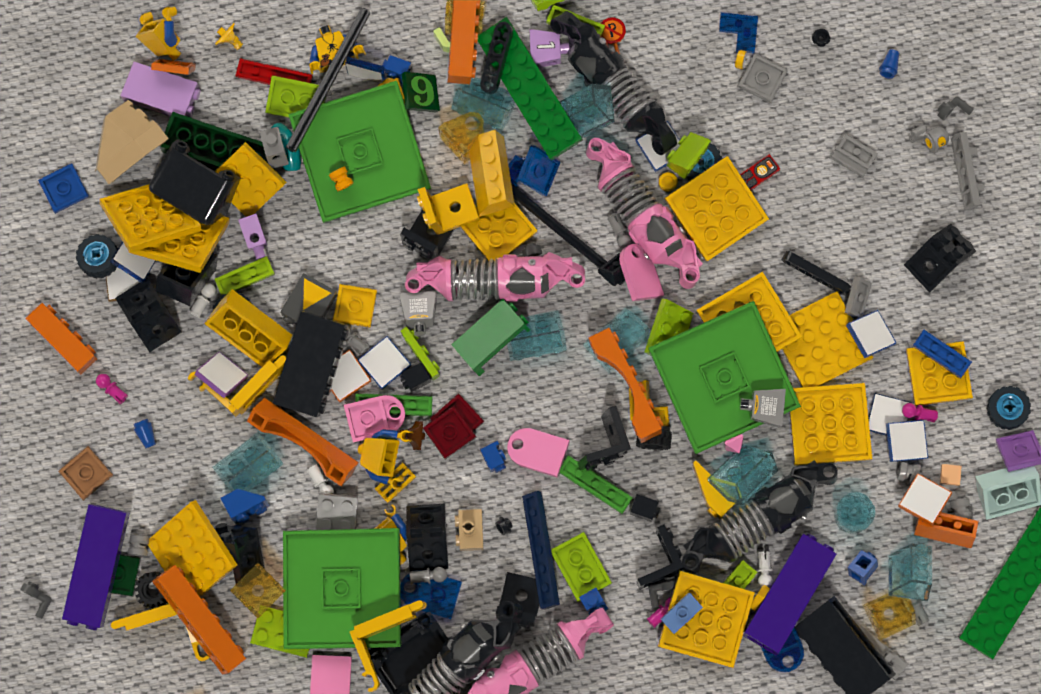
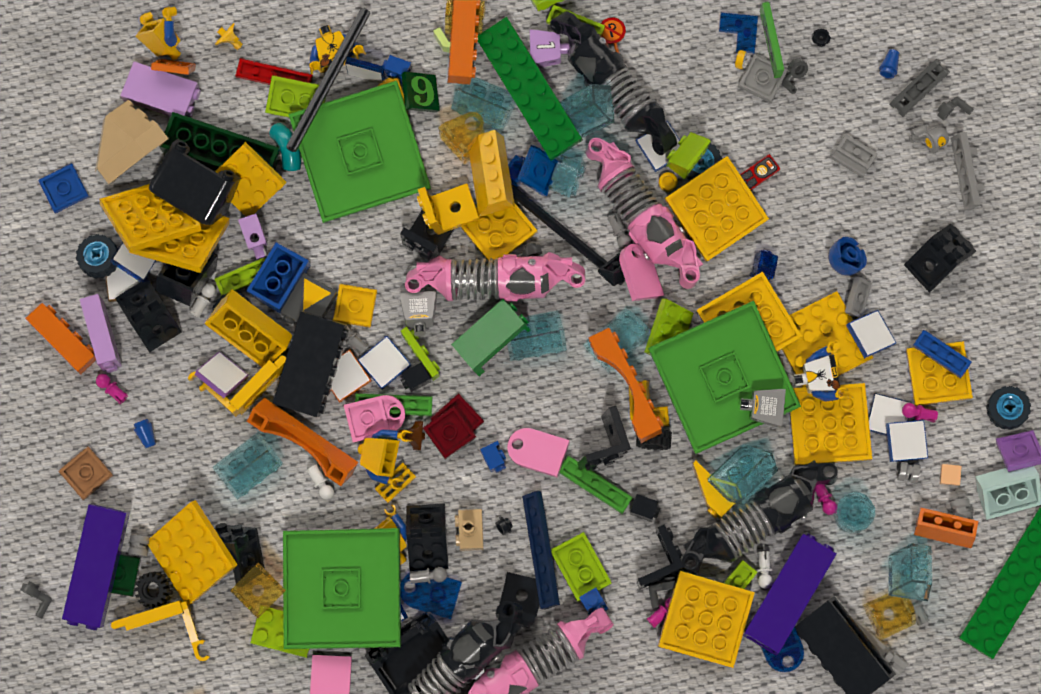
orange brick [152,565,246,675] -> none
blue slope [220,489,270,524] -> none
light grey torso [260,127,289,168] -> none
light grey plate [316,493,358,530] -> none
light orange wheel [329,166,354,192] -> none
yellow hinge [349,600,427,692] -> none
black beam [480,22,513,94] -> none
medium blue plate [660,593,703,634] -> none
bright pink slope [725,434,743,453] -> none
yellow tile [751,585,770,611] -> none
black beam [781,251,851,296] -> none
blue brick [848,550,878,586] -> none
white tile [898,474,952,526] -> none
none -> lavender brick [80,294,122,373]
none -> blue slope [247,242,311,314]
none -> clear light blue brick [549,154,586,198]
none -> clear blue brick [749,250,778,281]
none -> bright green tile [760,2,784,78]
none -> dark grey plate [782,58,808,94]
none -> torso [793,341,849,402]
none -> dark pink pin [815,484,837,515]
none -> blue cylinder [828,236,867,276]
none -> dark grey plate [889,59,950,117]

